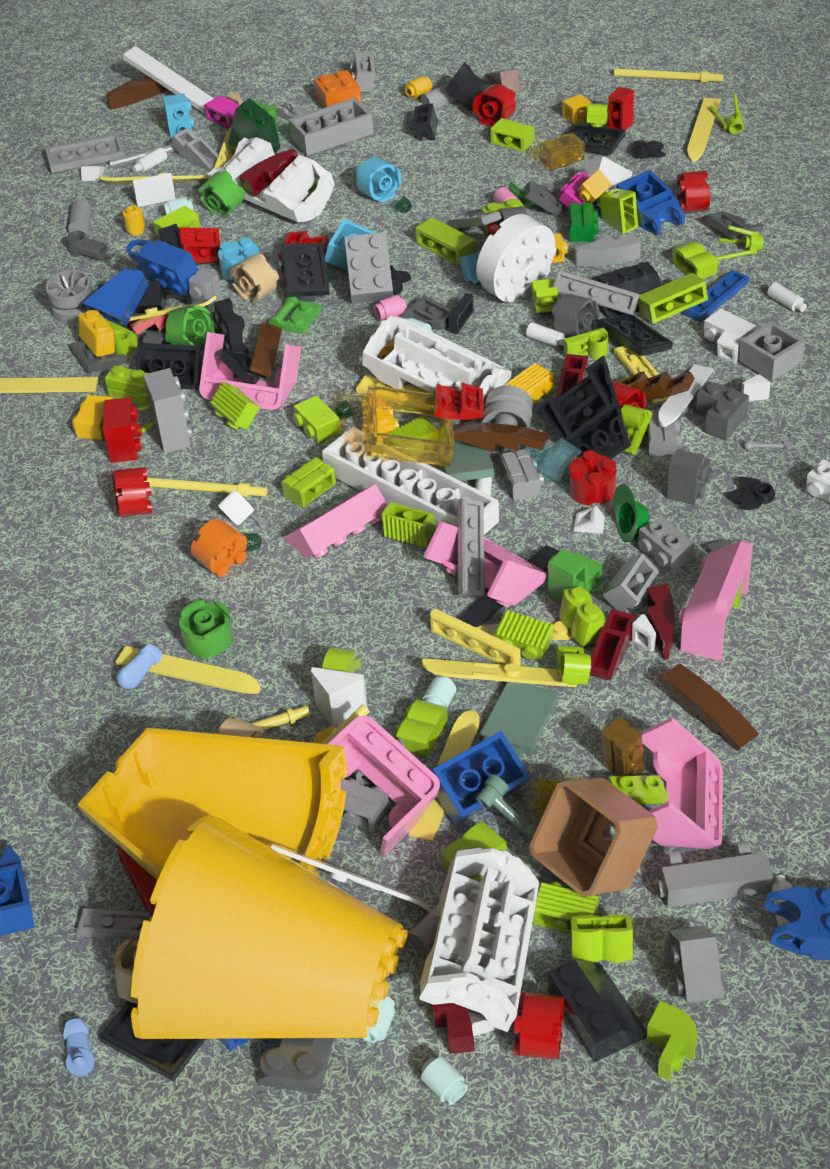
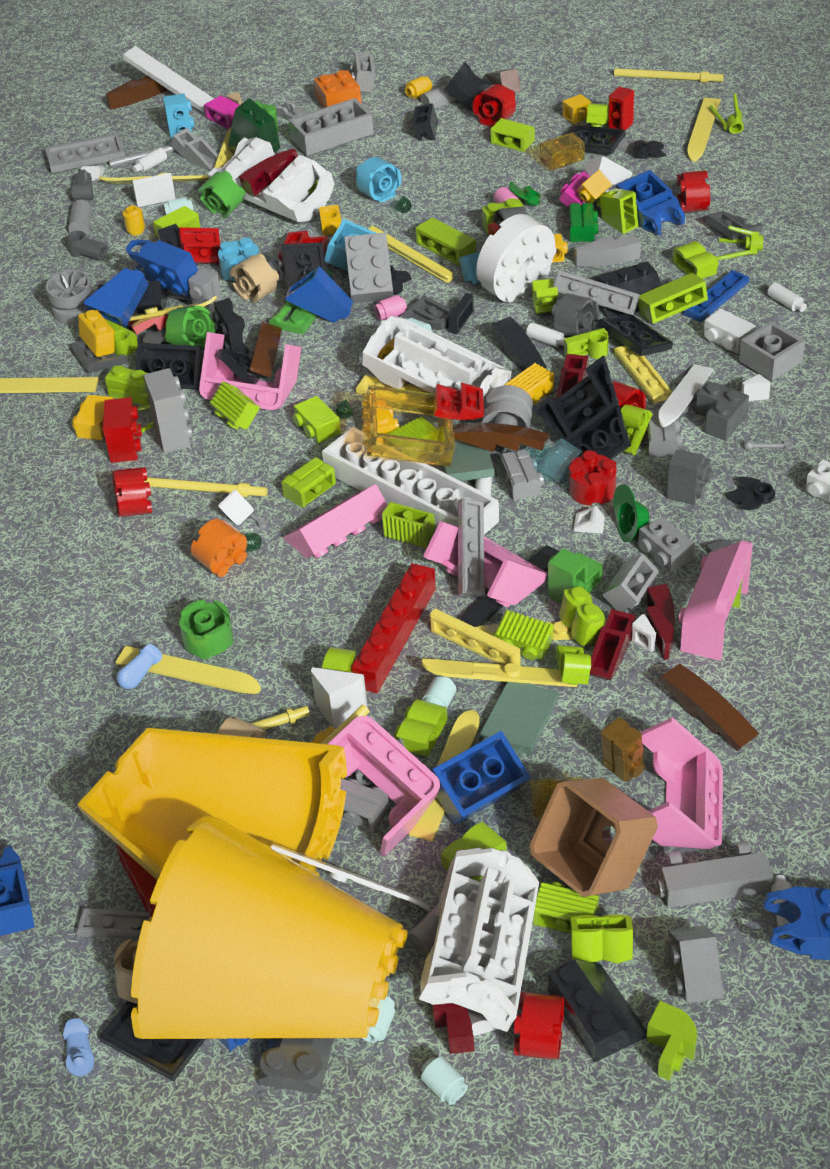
light grey tile [449,211,502,228] -> none
sand green brick [476,774,537,840] -> none
dark grey wing [525,181,562,217] -> none
lime plate [607,775,669,804] -> none
reddish brown slope [616,371,695,401] -> none
white slope [717,331,743,363] -> none
none -> dark grey piece [71,169,94,202]
none -> blue slope [285,266,353,323]
none -> yellow brick [319,205,341,236]
none -> red brick [351,563,436,694]
none -> light yellow axle [368,226,454,283]
none -> black slope [492,316,547,371]

